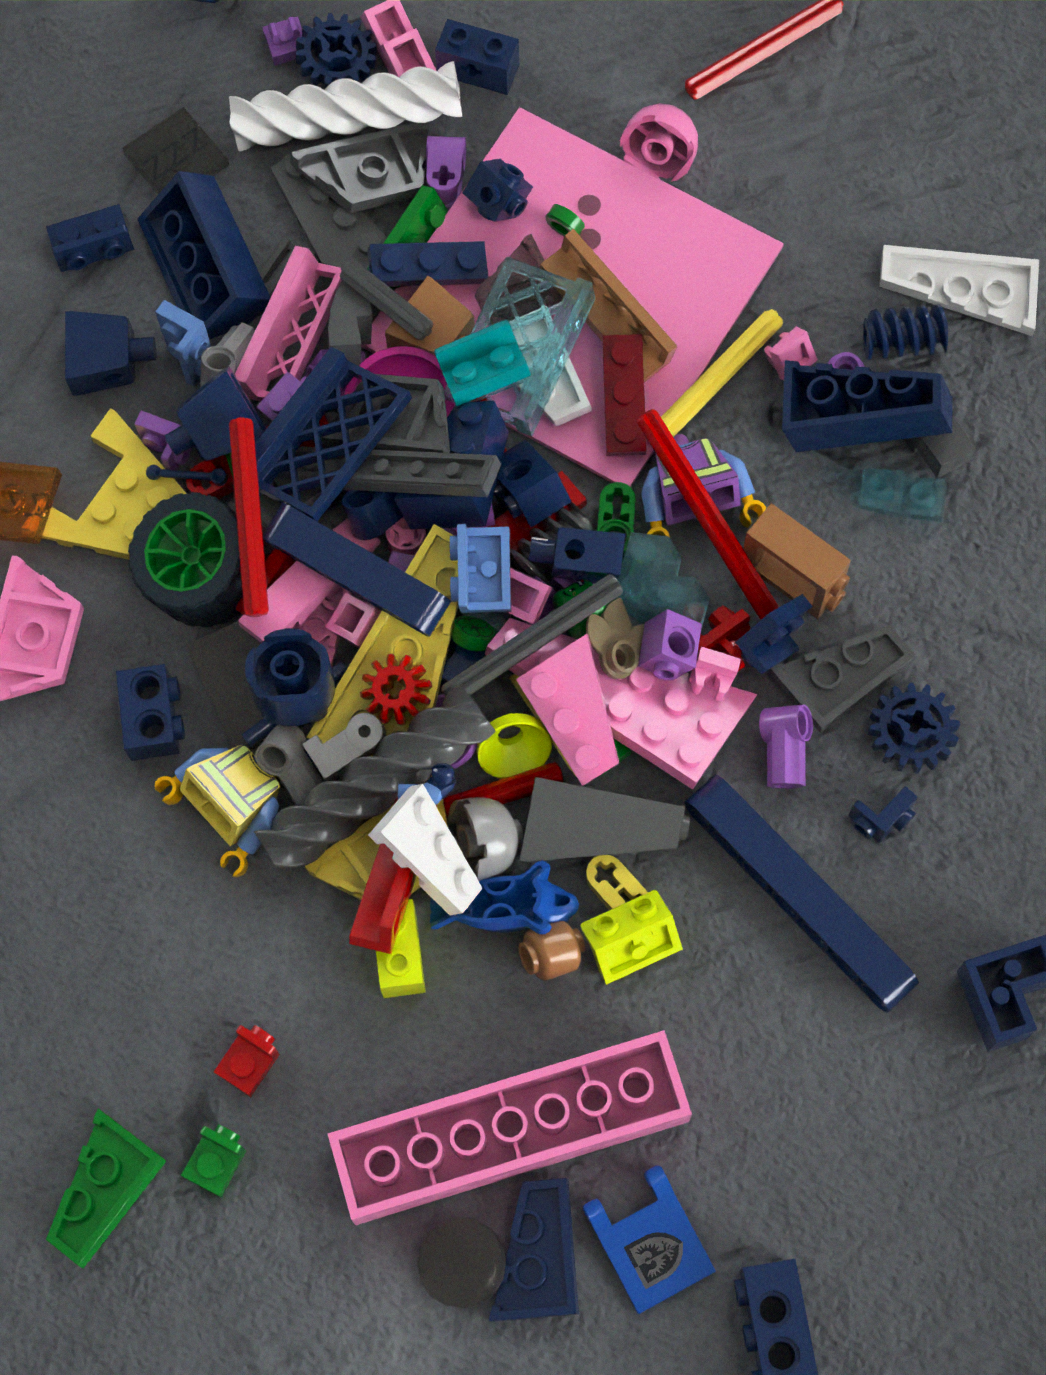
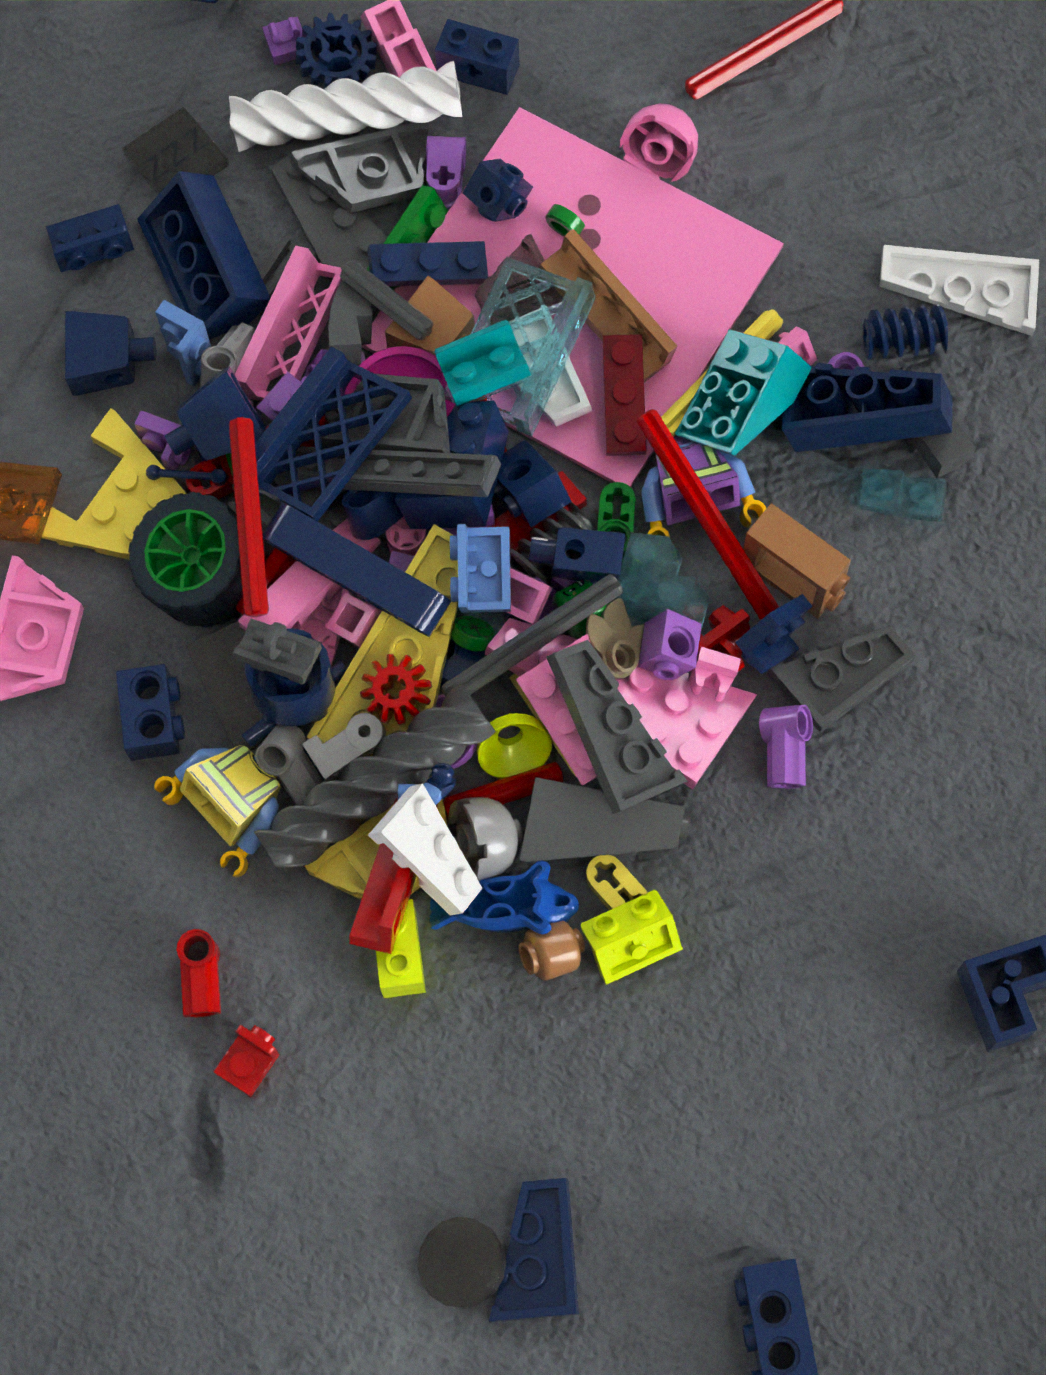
green wing [46,1108,166,1269] -> none
green bracket [181,1124,246,1198] -> none
bright pink brick [328,1030,692,1225] -> none
blue flag [583,1165,716,1314] -> none
dark blue beam [684,774,919,1013] -> none
dark blue bracket [849,786,918,843] -> none
dark blue gear [868,682,960,774] -> none
none -> red piece [176,929,221,1018]
none -> dark grey hips [233,618,322,685]
none -> dark grey wing [546,640,688,814]
none -> teal slope [675,329,812,456]

